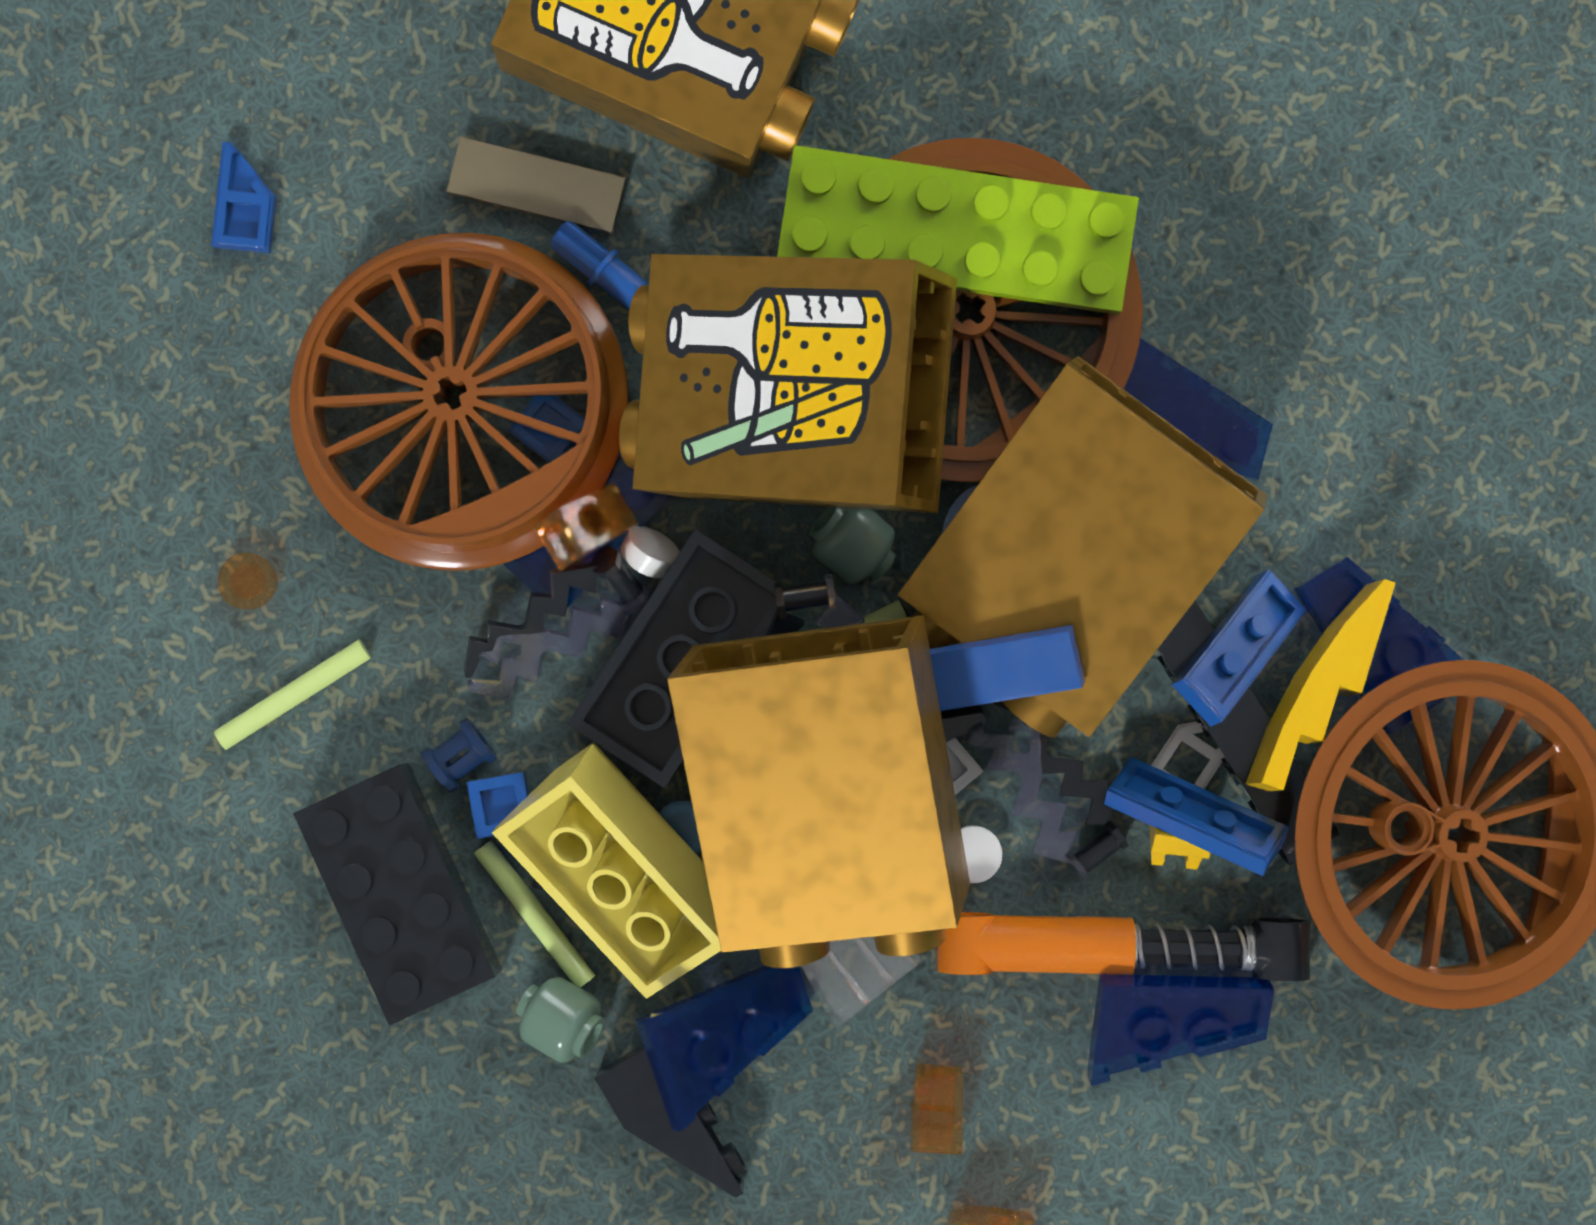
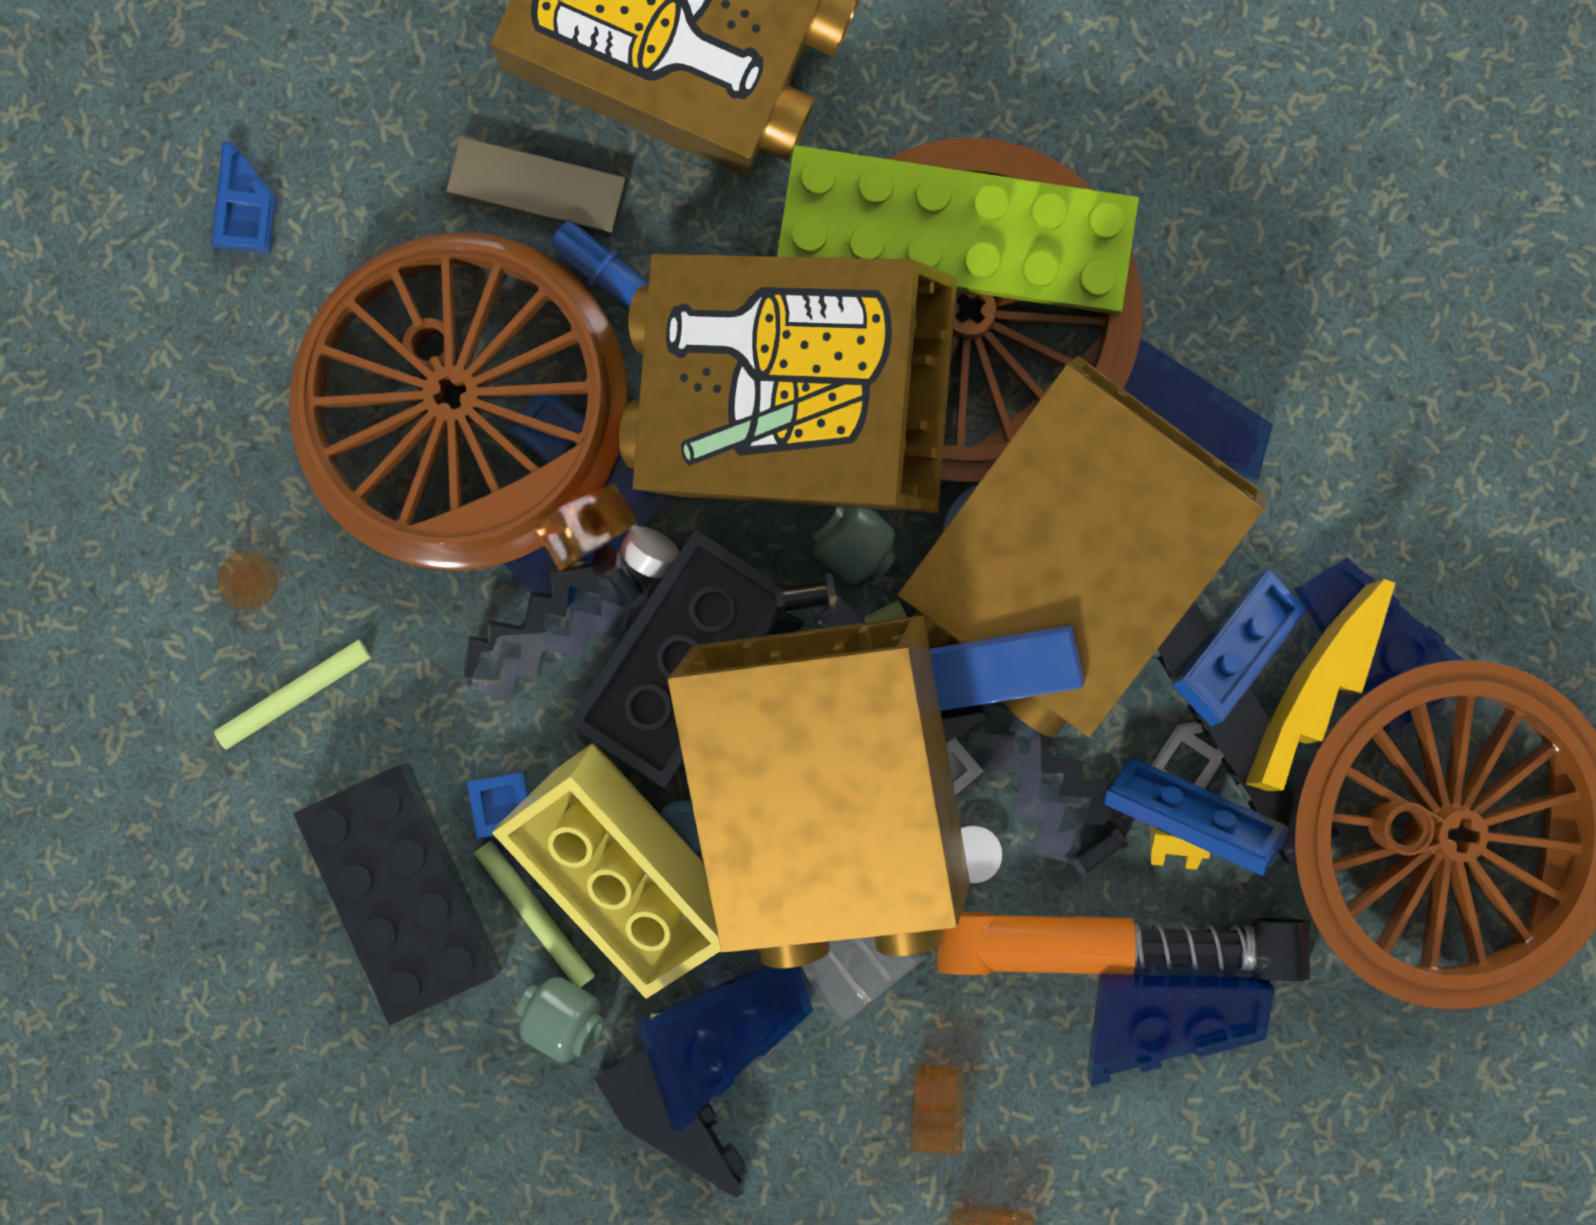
dark blue bush [421,718,498,793] -> none

